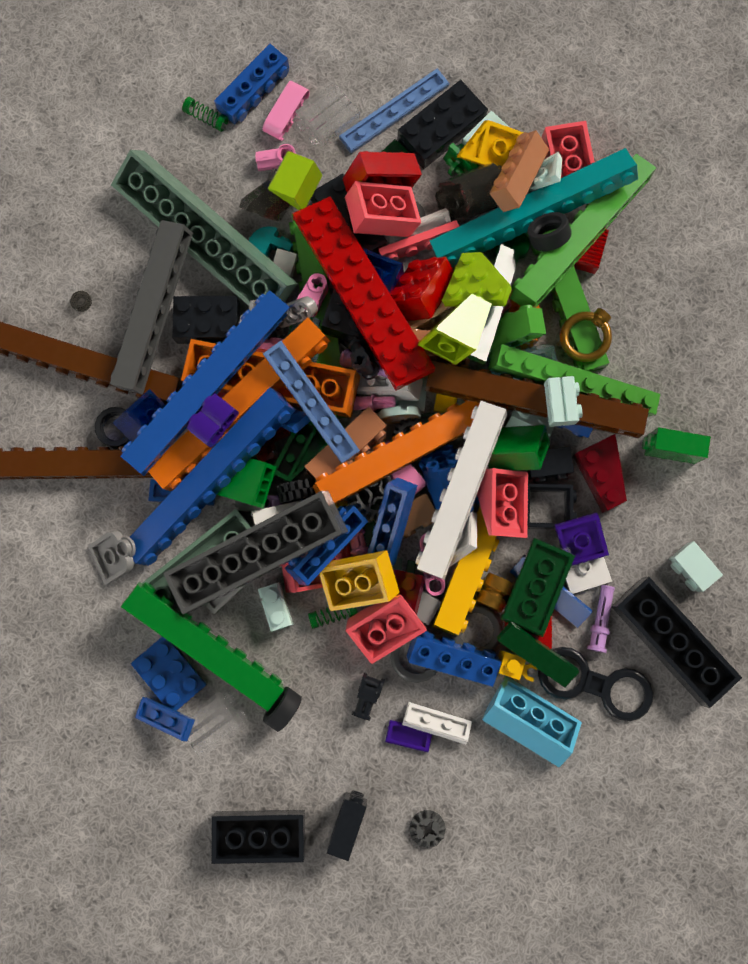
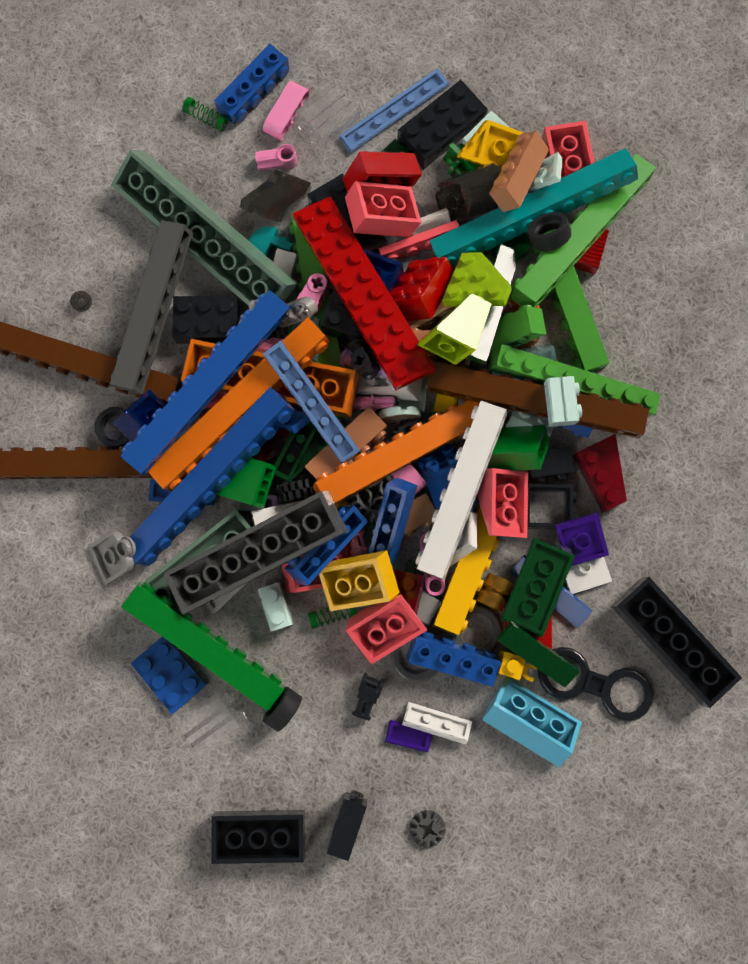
blue tile [135,697,195,742] -> none
dark purple brick [187,394,239,448] -> none
lime slope [267,151,323,210] -> none
pearl gold piece [560,308,612,362] -> none
lavender pin [587,585,615,653] -> none
green brick [642,427,711,464] -> none
light aqua brick [669,541,723,592] -> none

